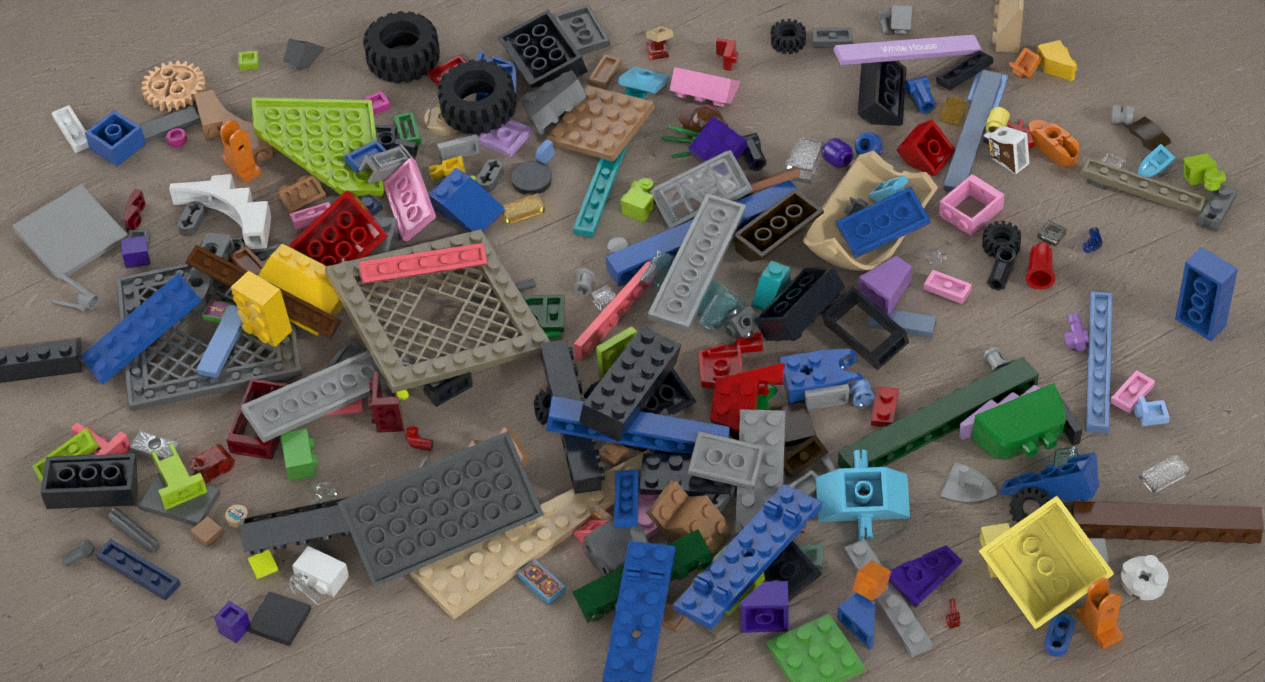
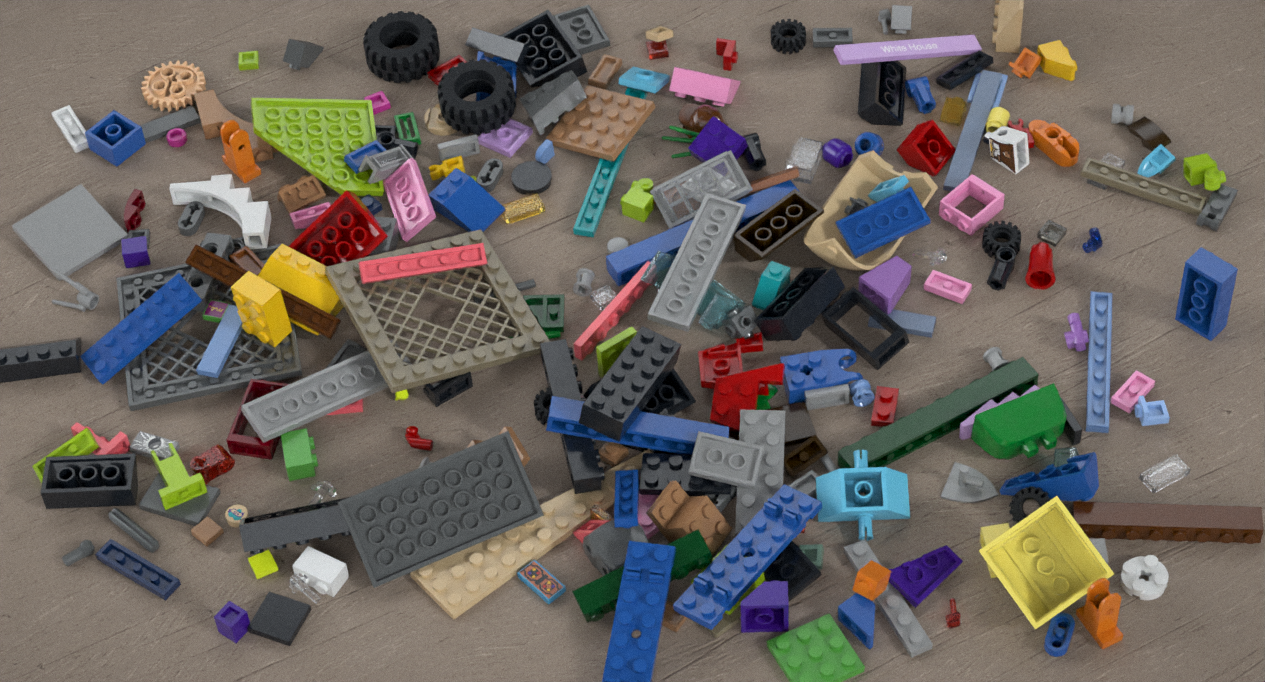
dark red bracket [368,371,404,433] -> none
none -> tile [465,27,529,64]

